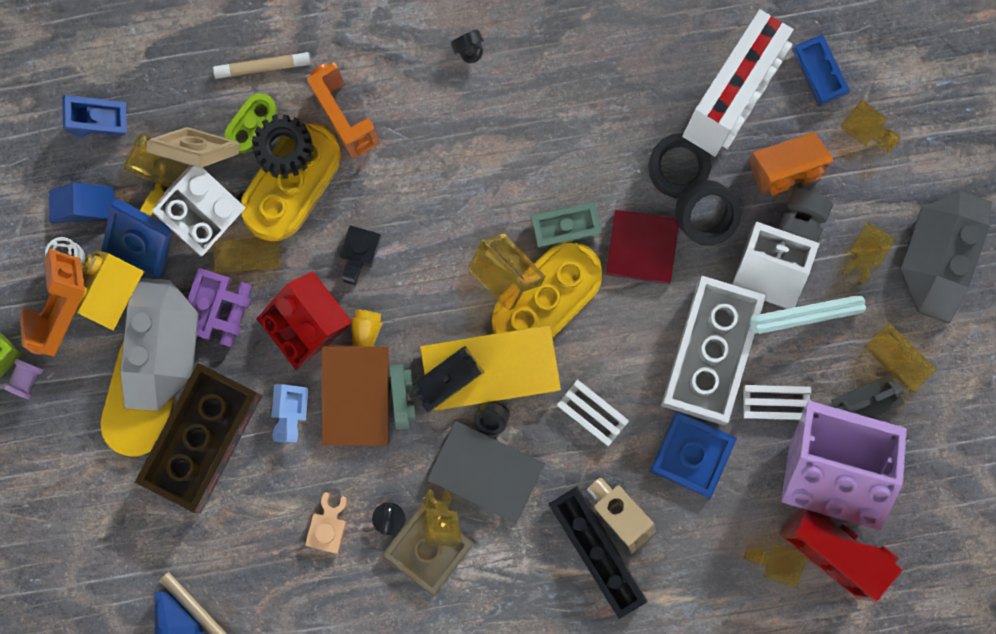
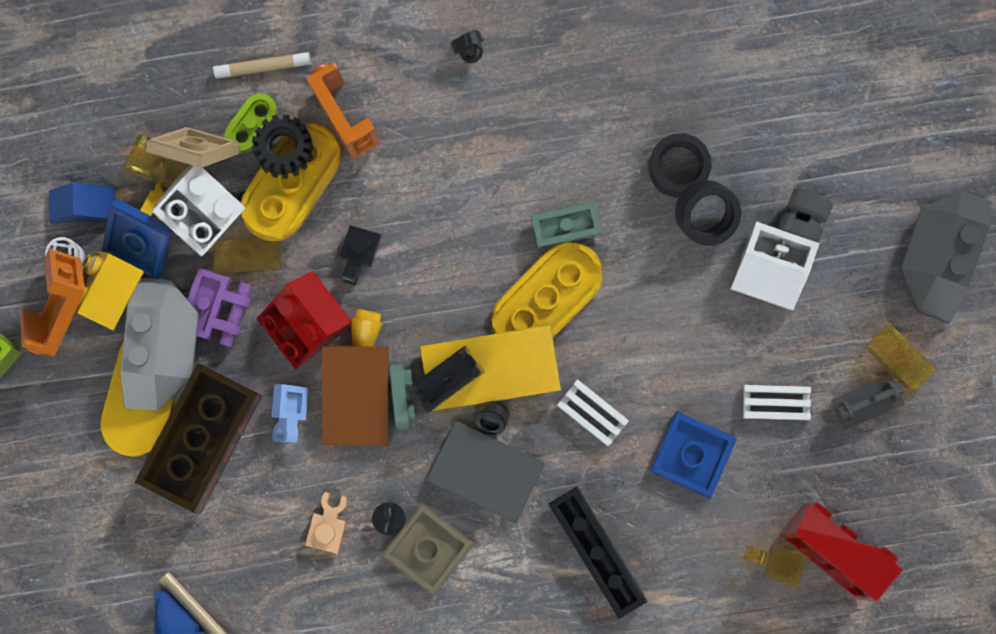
lavender bush [2,358,43,400] -> none
blue slope [62,95,127,138] -> none
clear yellow plate [422,489,462,547] -> none
clear yellow panel [469,233,546,311] -> none
tan torso [587,477,657,554] -> none
dark red tile [605,210,679,285] -> none
white brick [661,276,766,425] -> none
white brick [682,9,794,157] -> none
orange slope [748,132,834,197] -> none
light aqua axle [749,296,866,334] -> none
lavender container [781,400,907,531] -> none
blue plate [792,34,850,107] -> none
clear yellow plate [840,100,901,153] -> none
clear yellow plate [842,222,896,285] -> none

